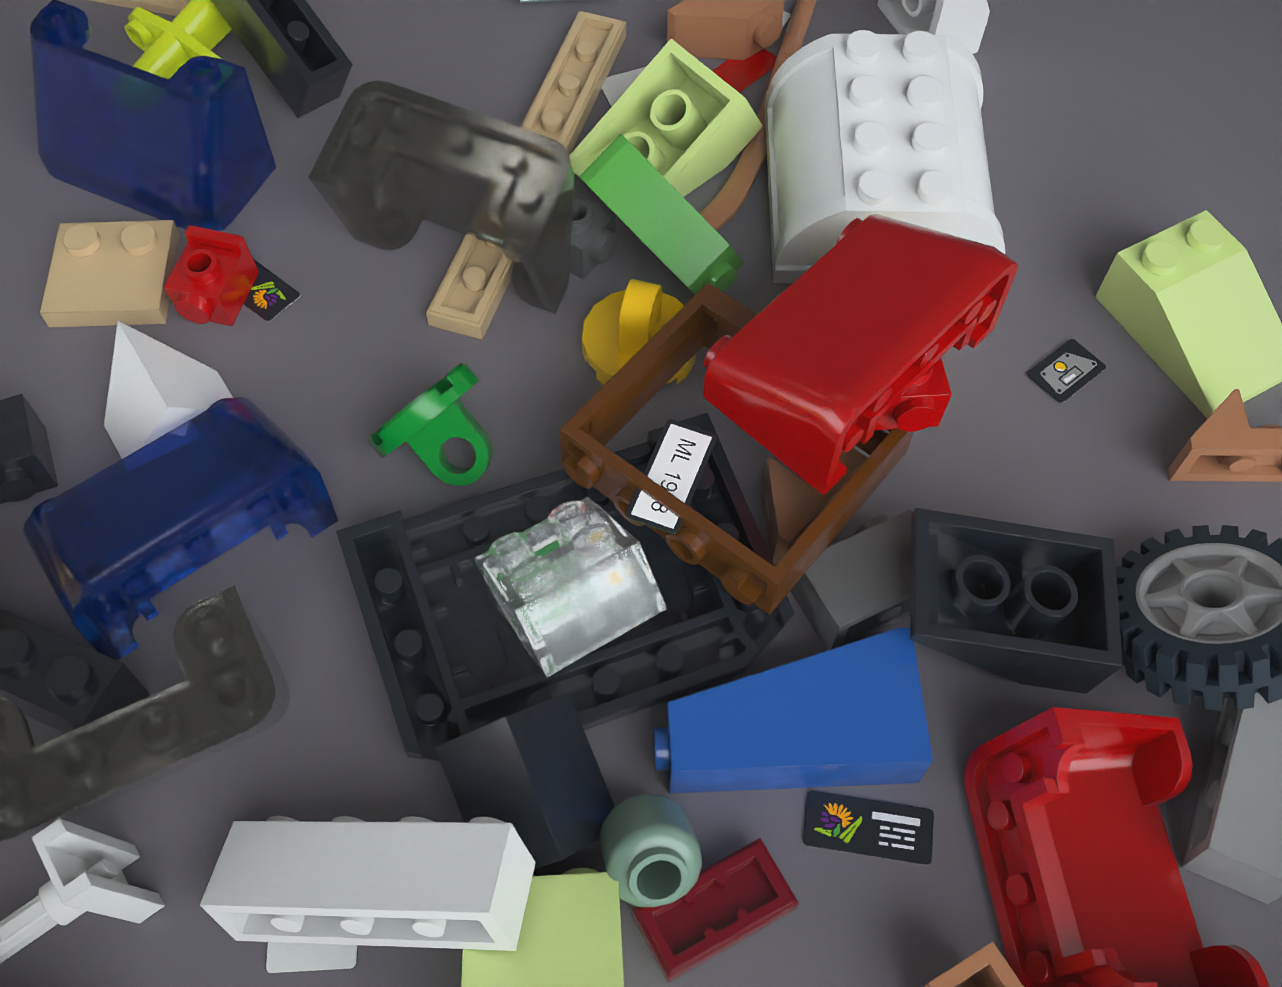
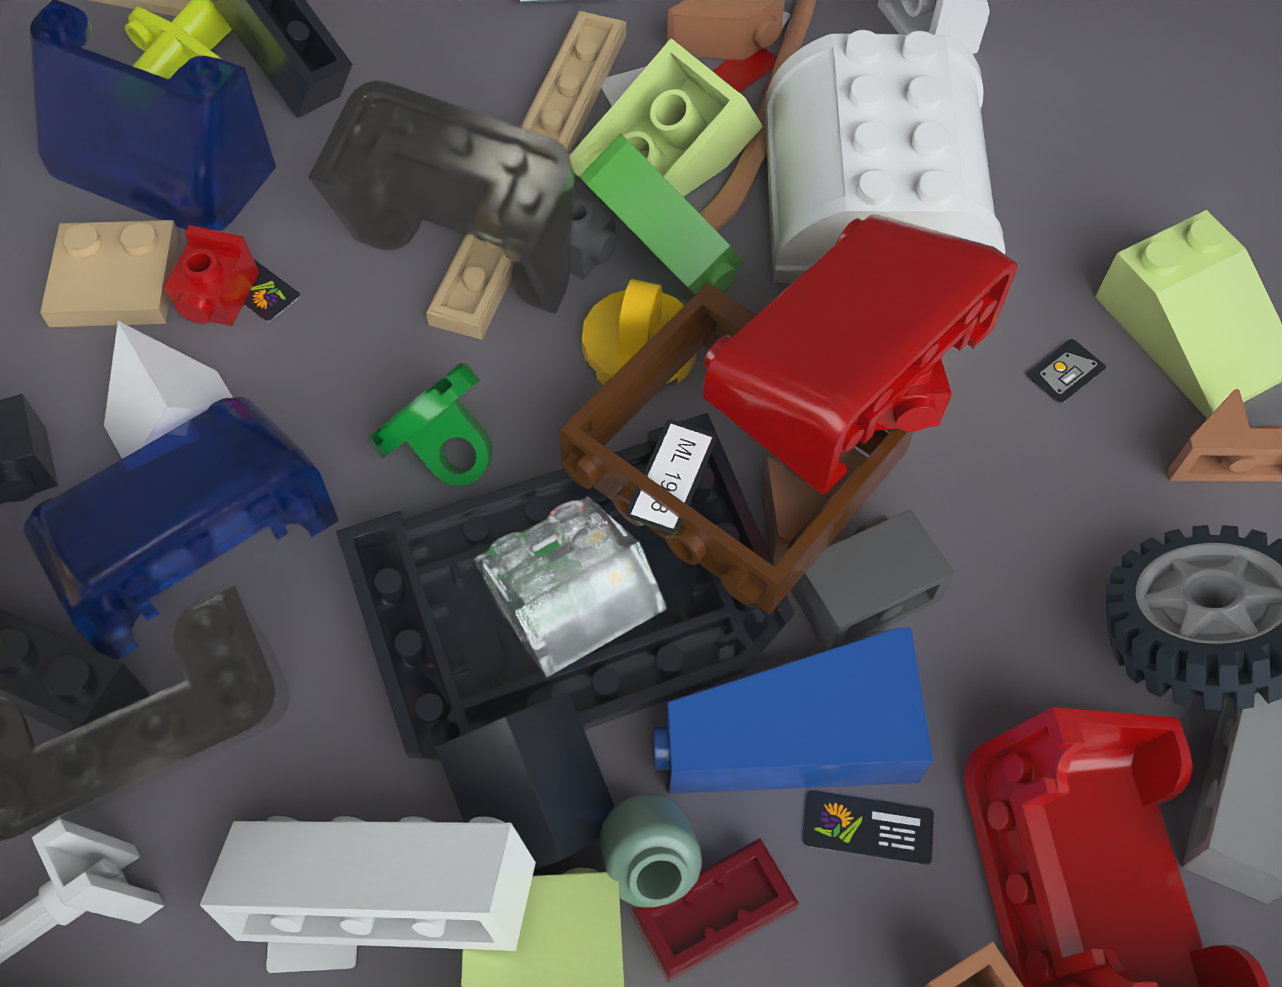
black slope [910,508,1123,694] -> none

